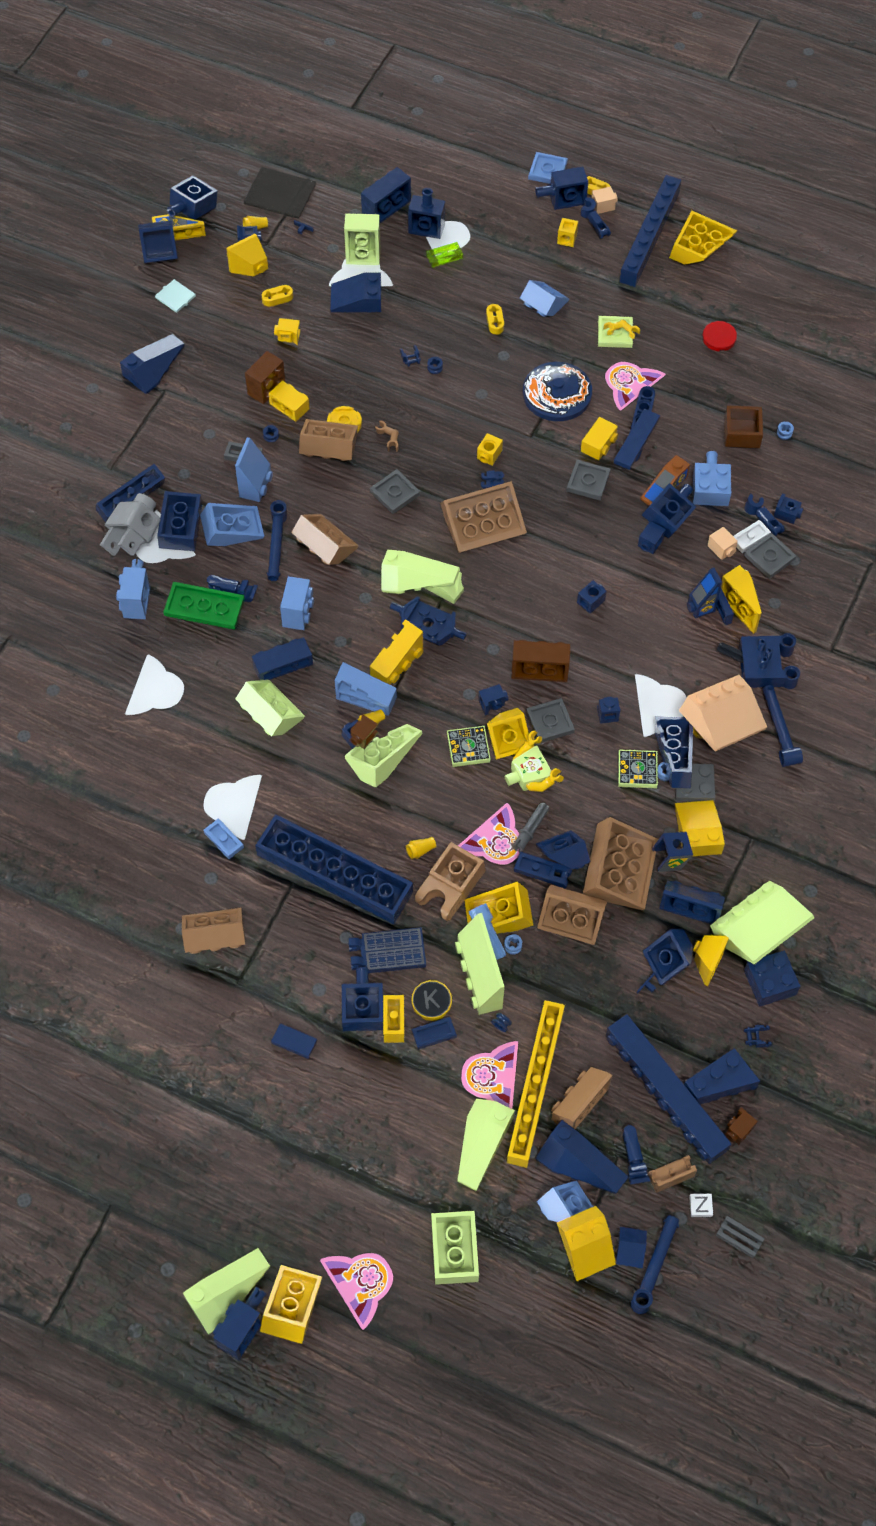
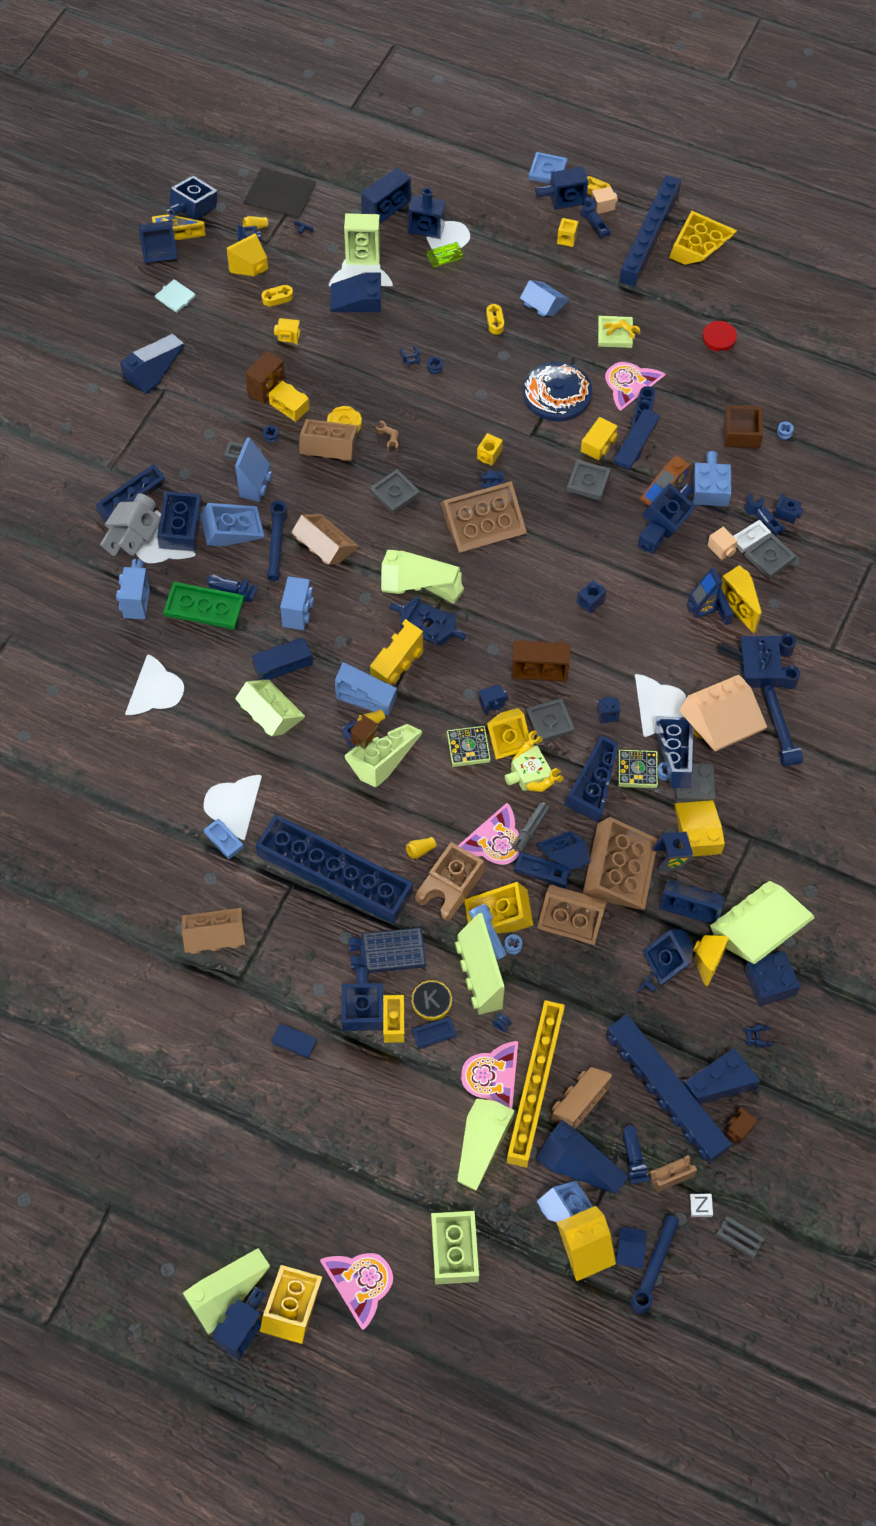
none -> dark blue wedge [564,735,618,823]

